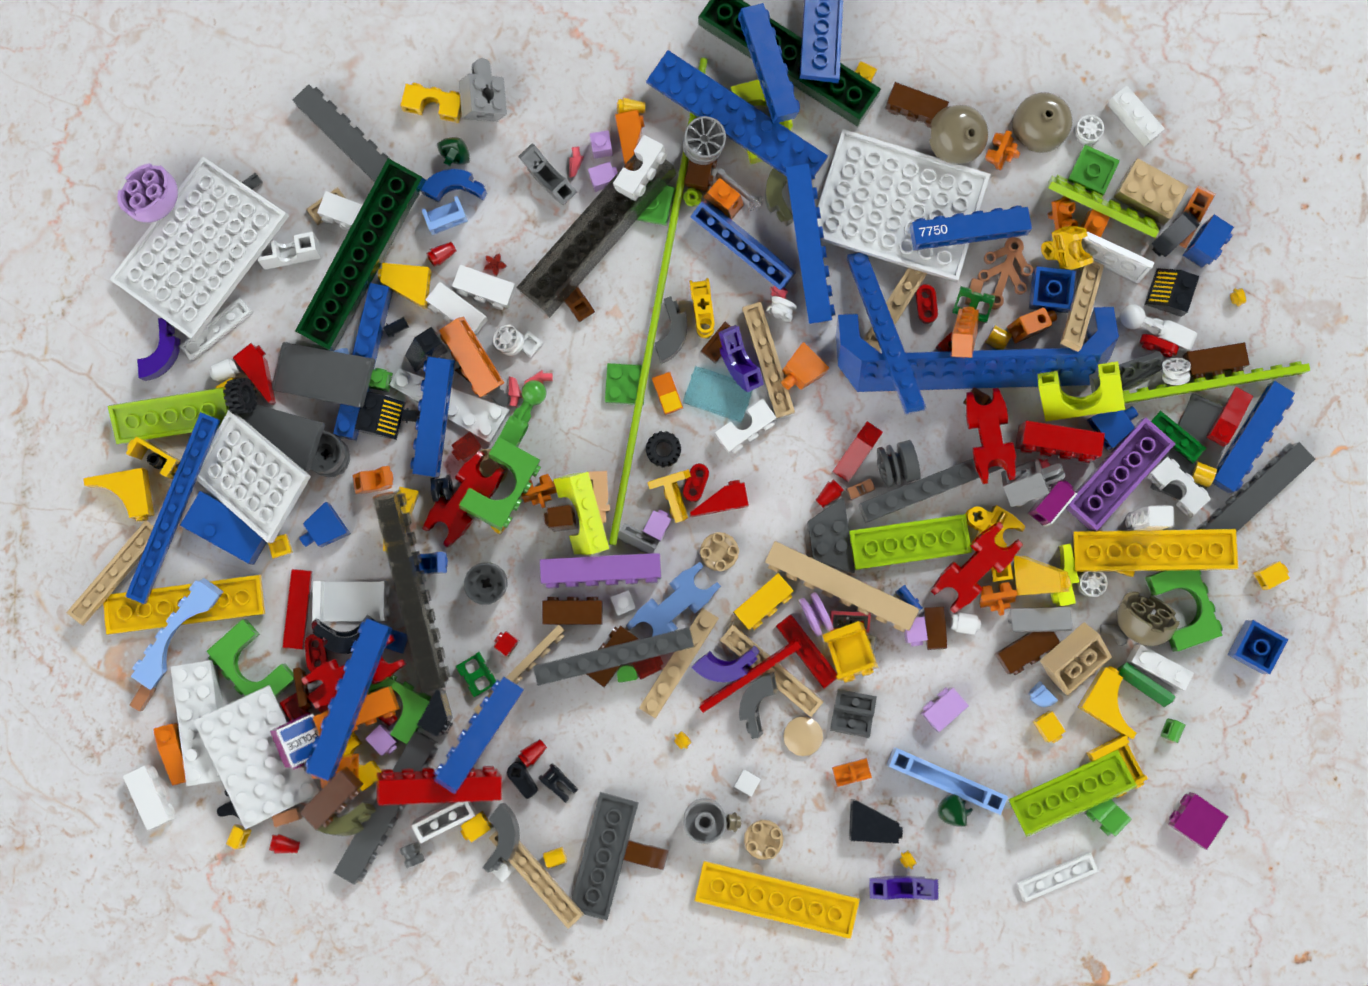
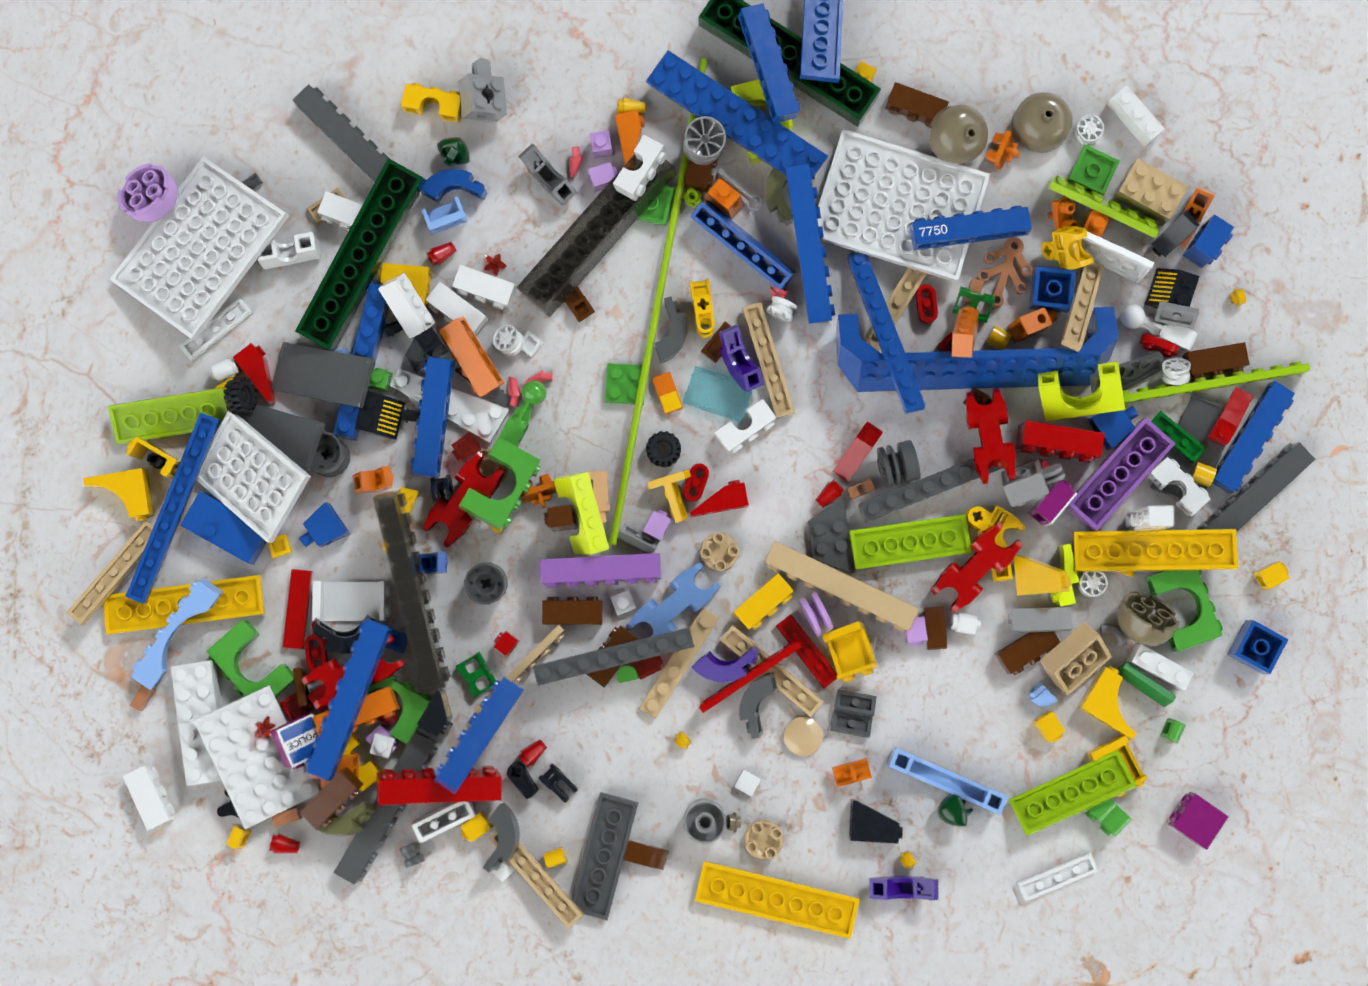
dark purple arch [137,318,181,381] -> none
orange slope [153,723,186,786] -> none
orange torso [781,342,829,390] -> none
slope [830,611,871,633] -> none
blue pin [895,585,923,611] -> none
lavender brick [921,687,969,732] -> none
orange hips [979,582,1017,616] -> none
none -> clear red plant [254,716,277,739]
none -> white plate [370,733,396,758]
none -> white brick [378,273,435,338]
none -> light grey plate [1154,301,1199,329]

